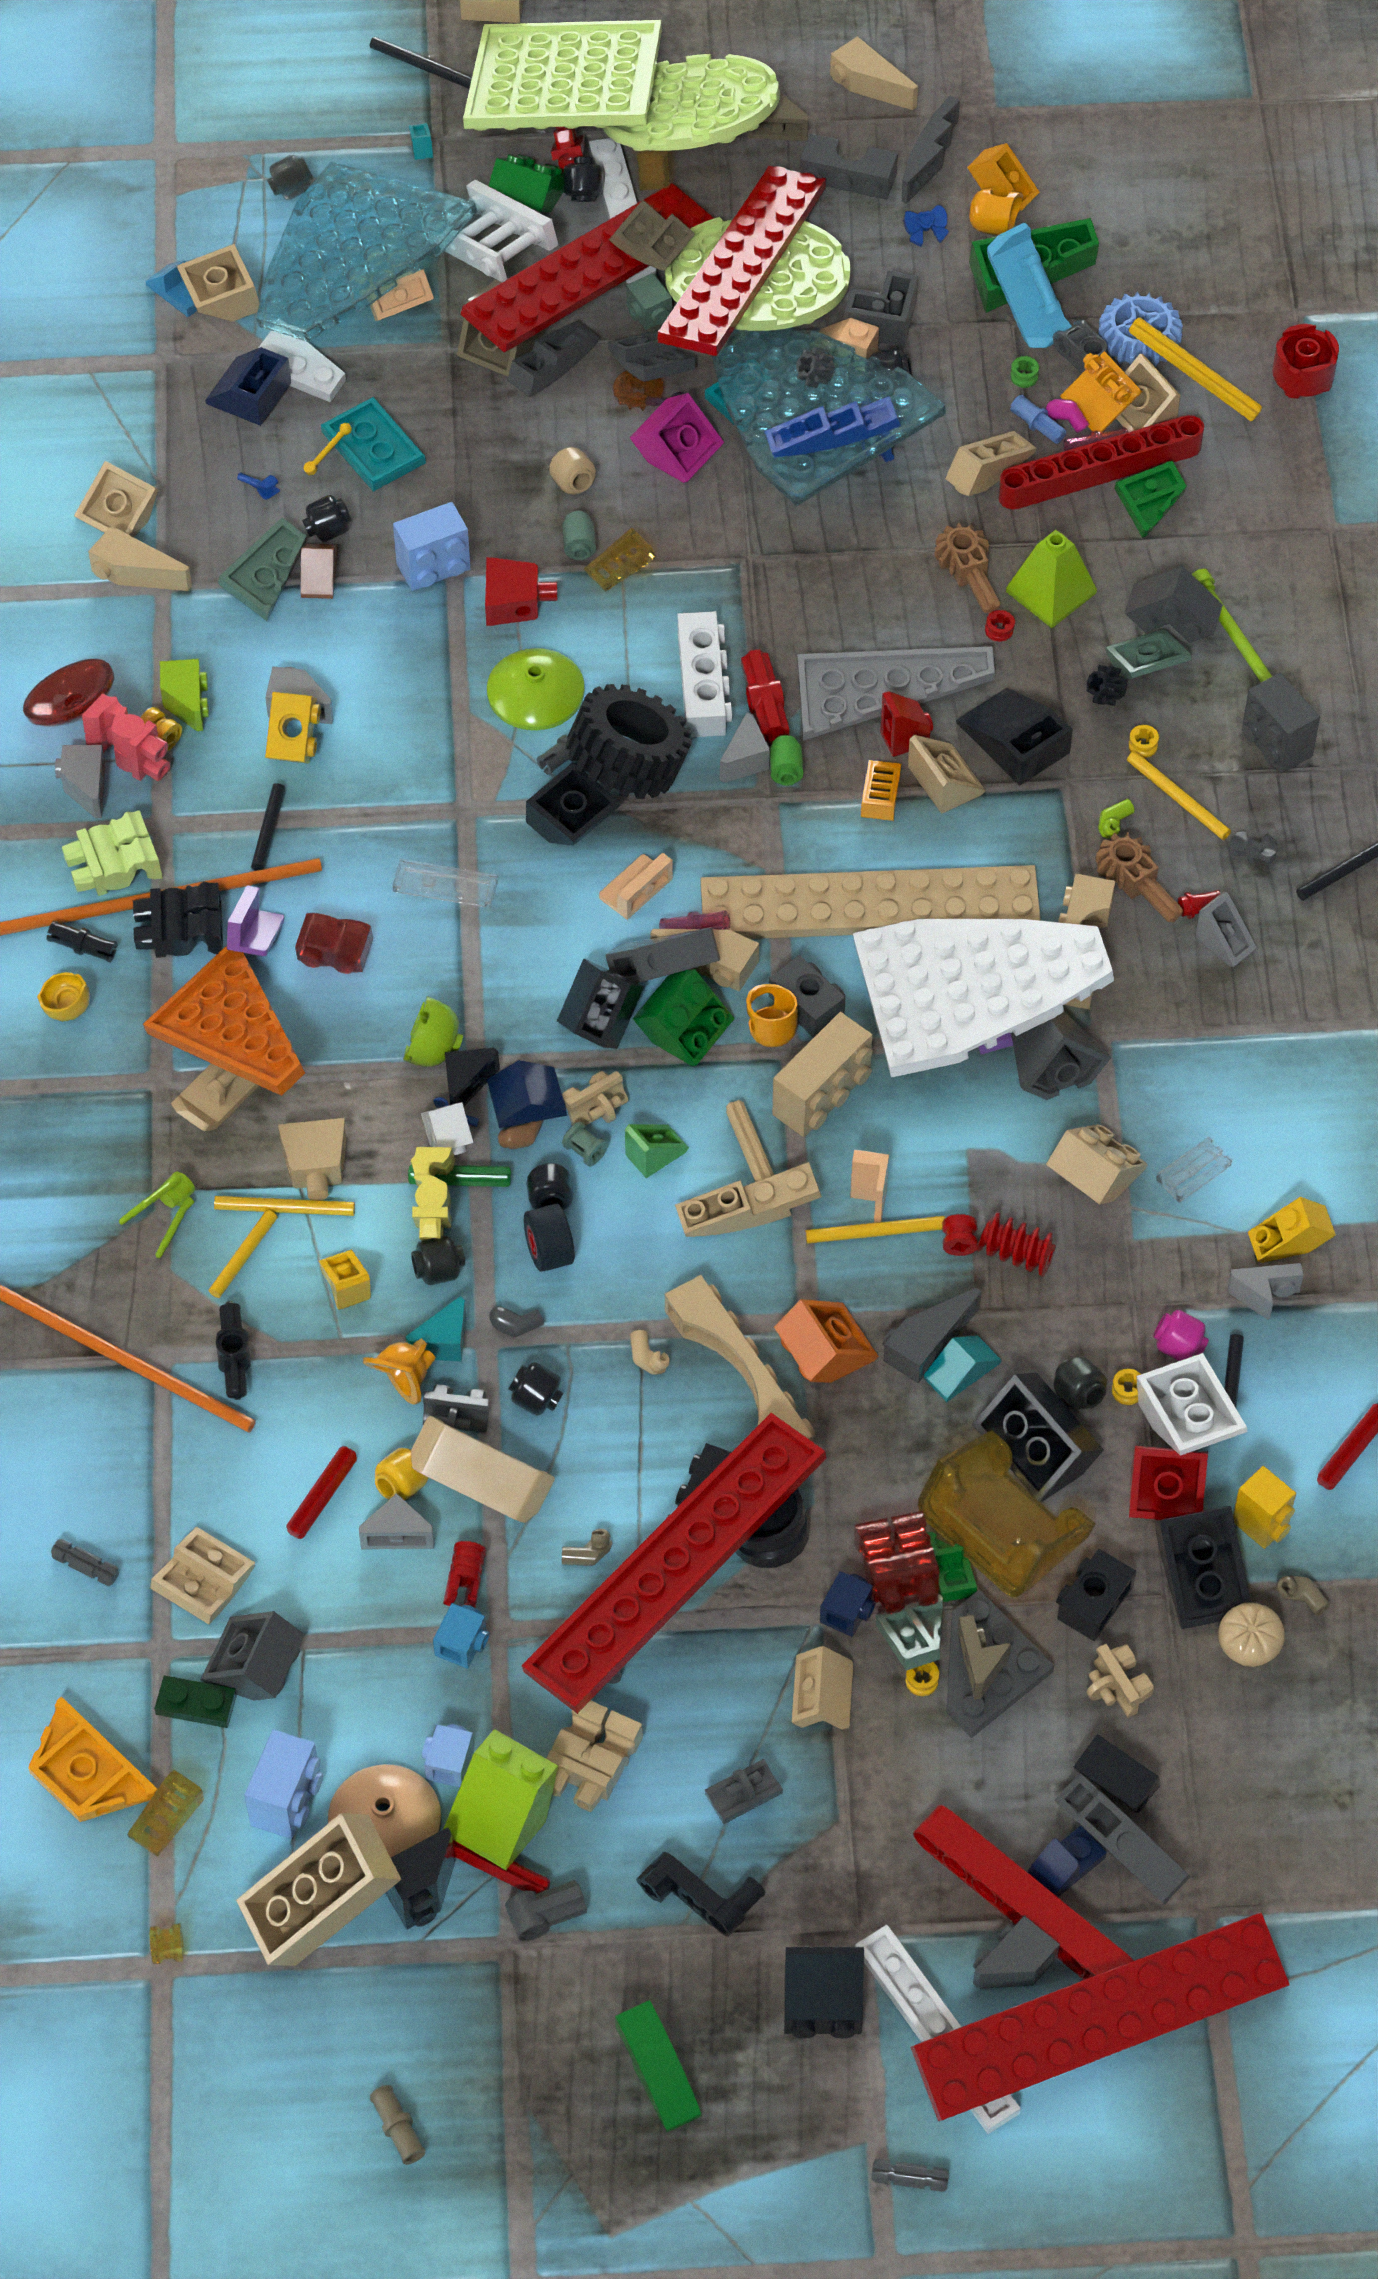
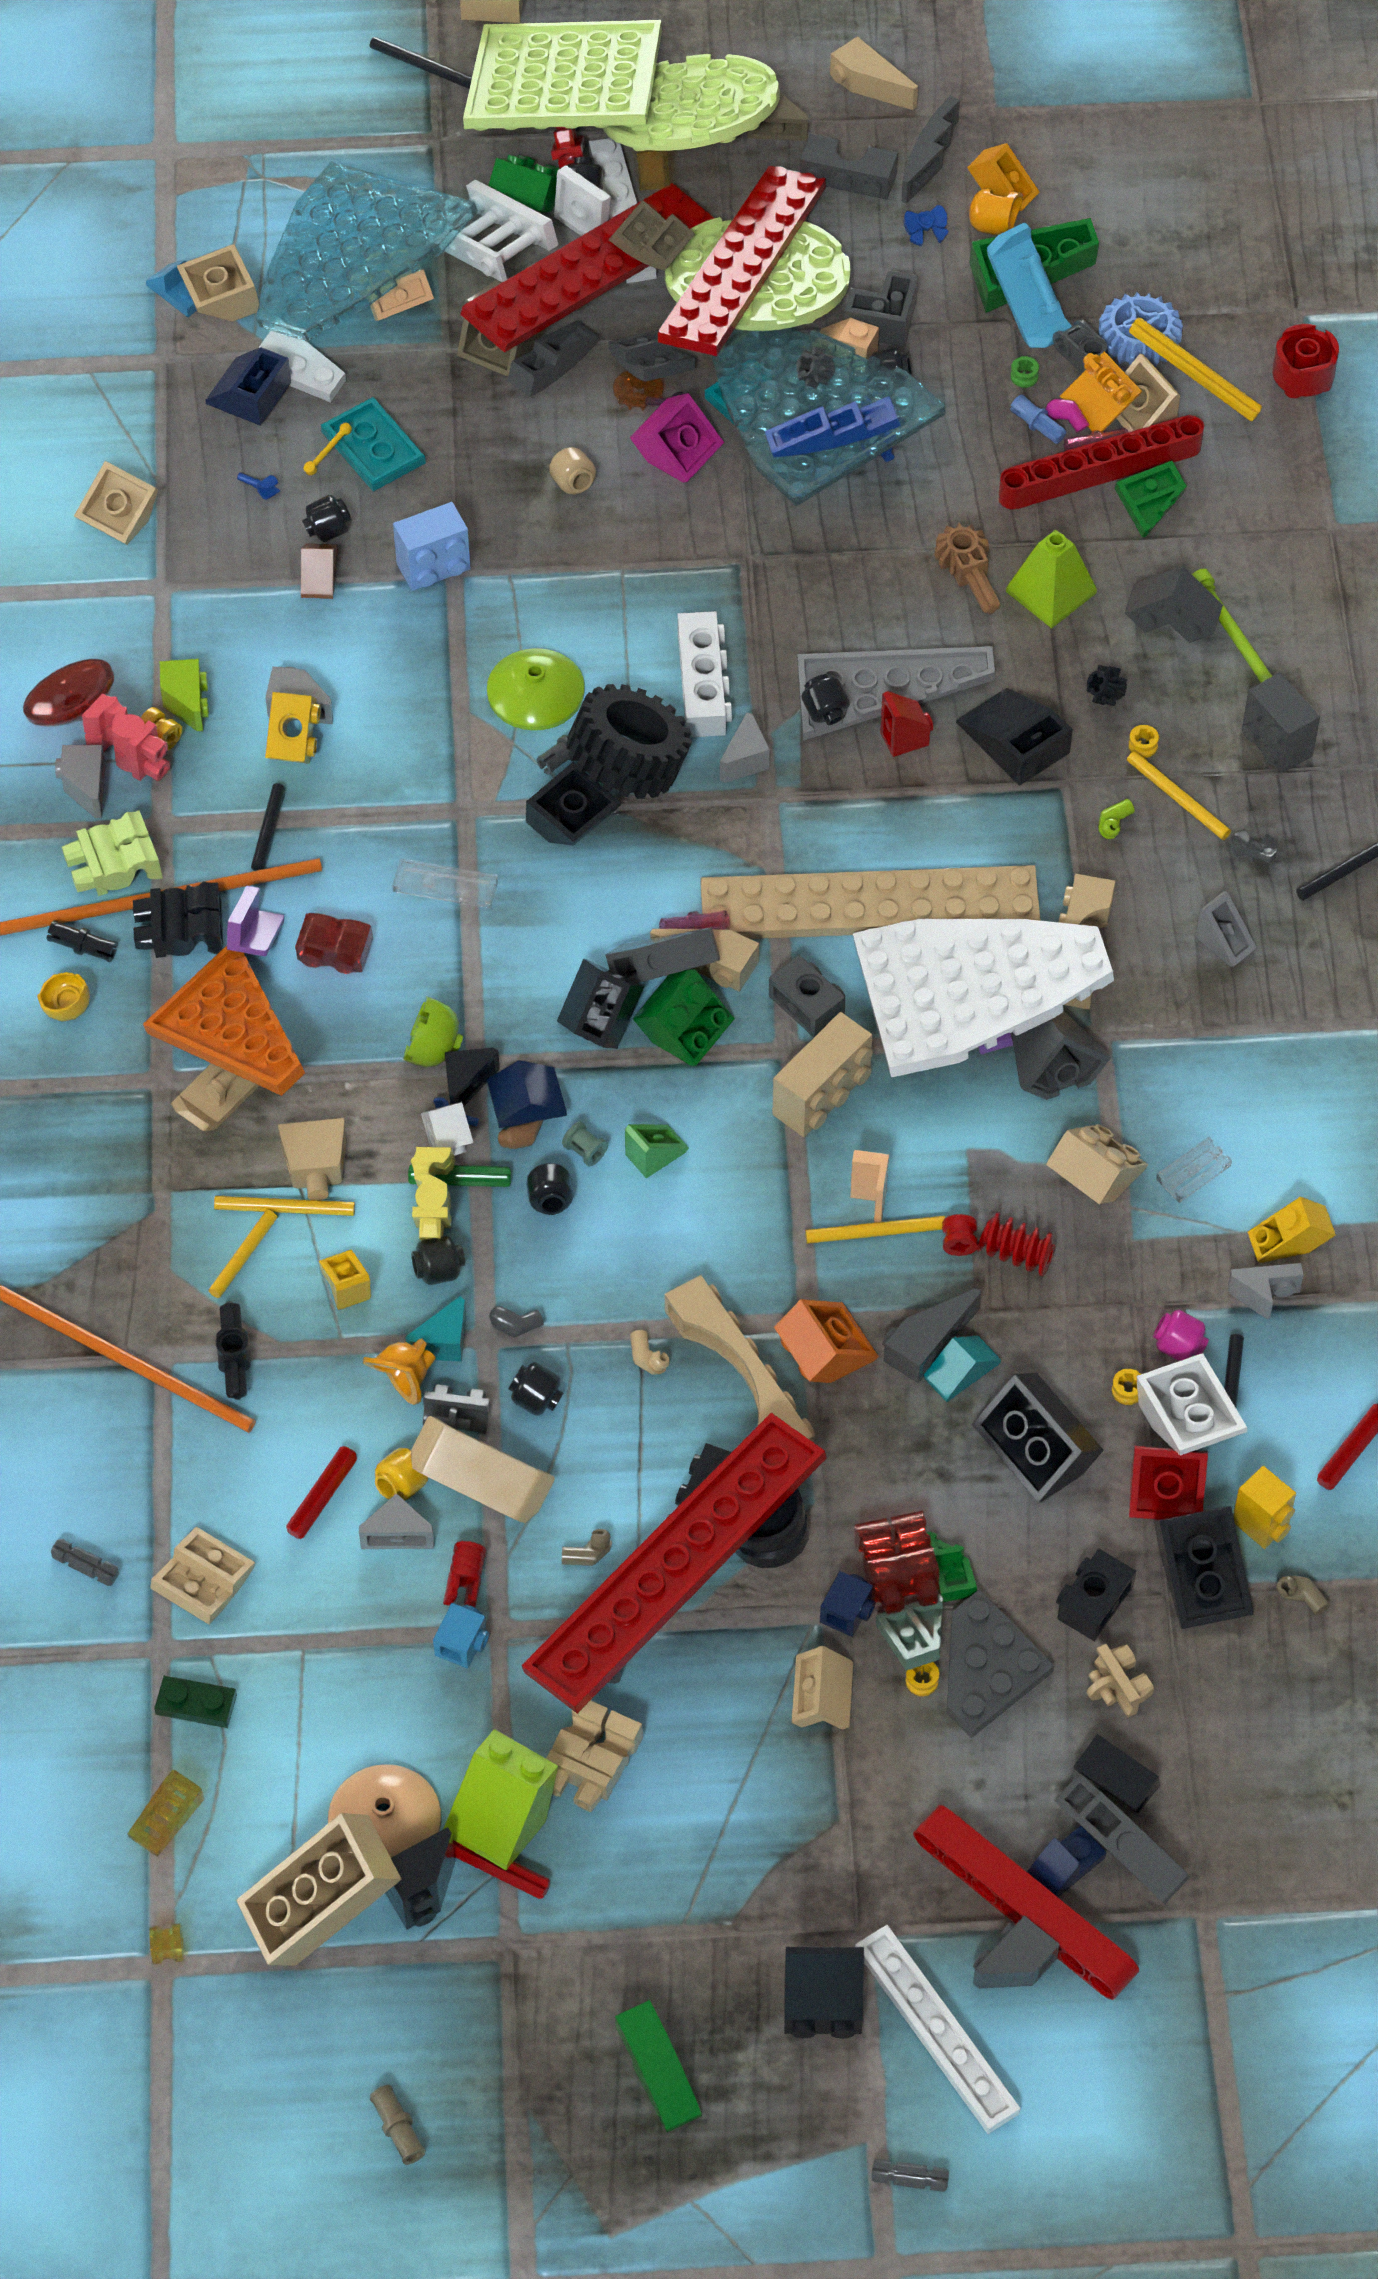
light orange wing [28,1696,159,1822] -> none
tan slope [88,526,192,591] -> none
lime plant [119,1171,195,1258] -> none
dark grey slope [200,1611,305,1701] -> none
sand green wing [218,518,306,621] -> none
light blue brick [244,1729,323,1839] -> none
clear smoke head [267,154,314,200] -> none
teal piece [409,123,433,160] -> none
light blue brick [422,1724,474,1788] -> none
red torso [485,557,558,626] -> none
dark grey piece [505,1880,587,1942] -> none
black wheel [523,1204,575,1272] -> none
sand green brick [562,511,596,560] -> none
tan hips [562,1071,629,1126] -> none
clear yellow slope [584,527,656,592] -> none
light nougat panel [599,853,673,920] -> none
sand green brick [626,273,672,330] -> none
black beam [636,1852,766,1937] -> none
tan slope [675,1162,822,1237] -> none
dark grey hips [705,1759,783,1824] -> none
tan axle [726,1100,774,1182] -> none
red piece [741,649,790,745] -> none
light orange helmet [746,984,798,1048] -> none
bright green brick [770,735,804,786] -> none
light orange slope [861,760,902,821] -> none
tan slope [908,735,986,814] -> none
red plate [910,1912,1290,2121] -> none
clear yellow windscreen [918,1430,1096,1597] -> none
tan slope [945,431,1037,496] -> none
dark tan slope [957,1615,1011,1700] -> none
red bush [985,610,1015,642] -> none
pearl dark grey head [1054,1356,1107,1410] -> none
medium nougat gear [1095,832,1183,922] -> none
sand green slope [1105,629,1192,679] -> none
red pin [1178,890,1221,919] -> none
tan piece [1218,1602,1285,1667] -> none
none -> white plate [554,165,611,236]
none -> black head [801,674,850,725]

